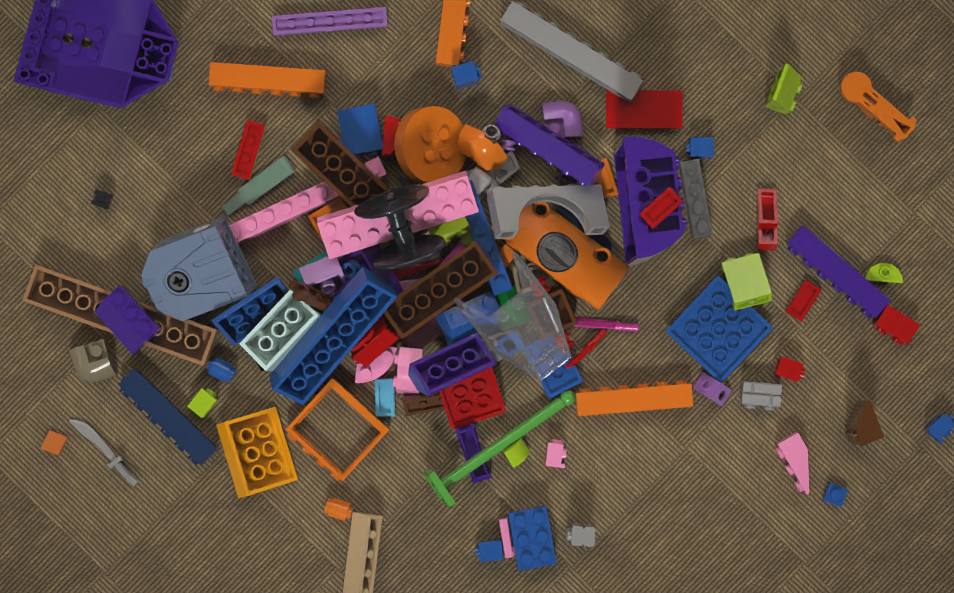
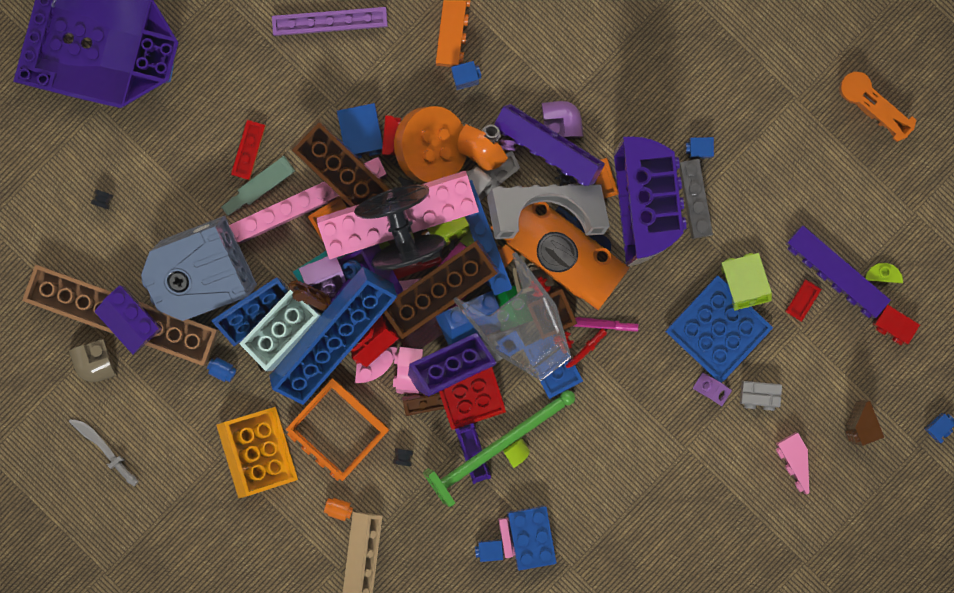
orange slope [41,430,68,455] -> none
dark blue brick [118,368,219,465] -> none
lime brick [187,388,218,418] -> none
orange brick [209,62,326,98] -> none
medium azure tile [375,378,395,417] -> none
light grey brick [500,1,643,103] -> none
bright pink brick [545,439,567,468] -> none
light grey brick [566,523,595,547] -> none
orange brick [575,380,693,416] -> none
red tile [606,90,683,129] -> none
red tile [639,187,684,229] -> none
red slope [756,189,778,251] -> none
lime slope [765,63,803,114] -> none
red brick [774,356,805,382] -> none
blue plate [822,482,848,507] -> none
none -> black wheel [393,448,414,466]

